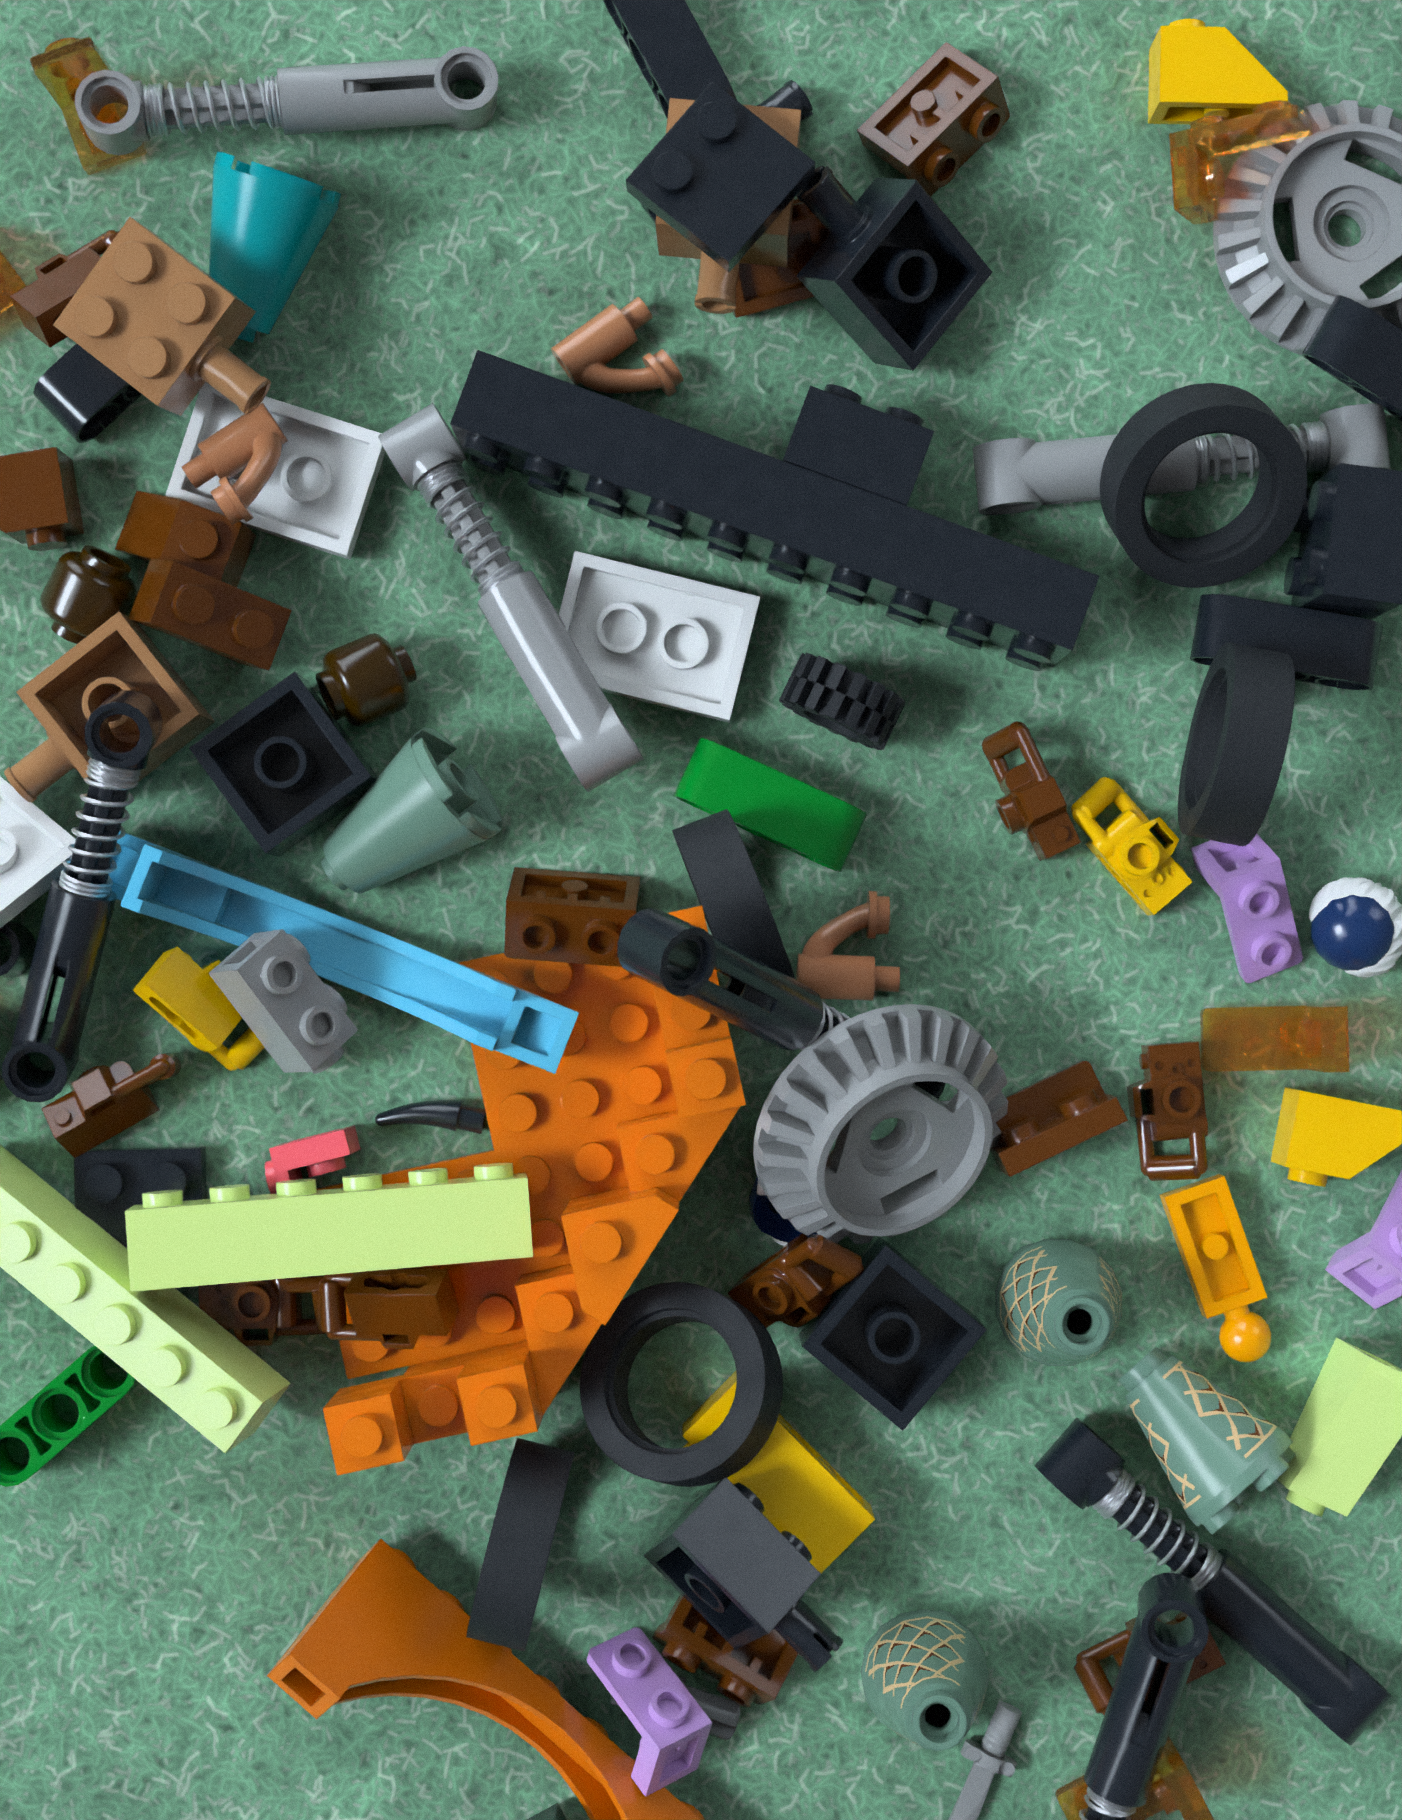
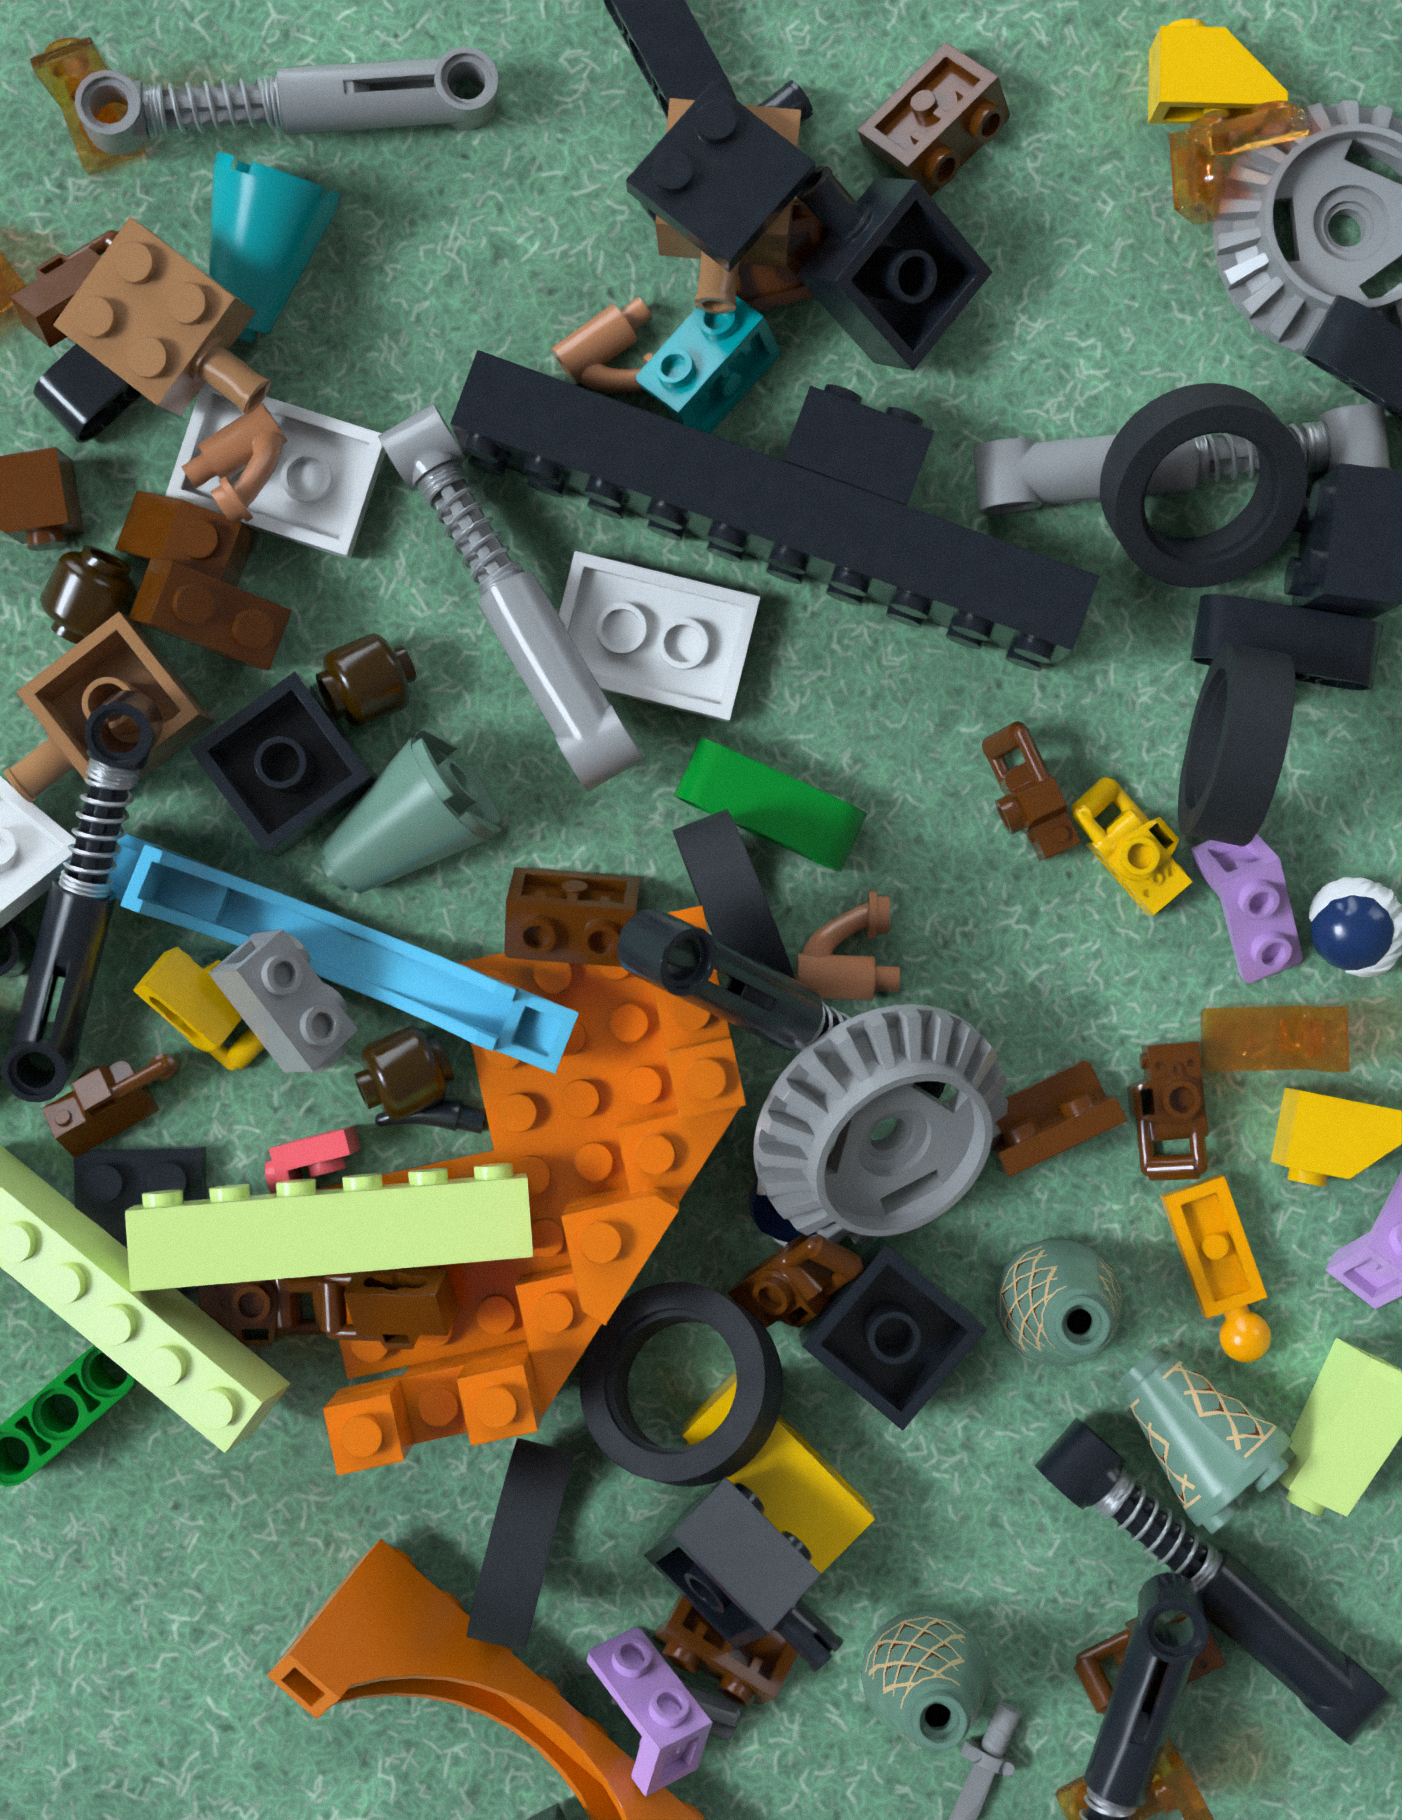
black tyre [779,653,905,750] -> none
none -> dark brown head [353,1027,454,1121]
none -> teal bracket [636,296,782,434]

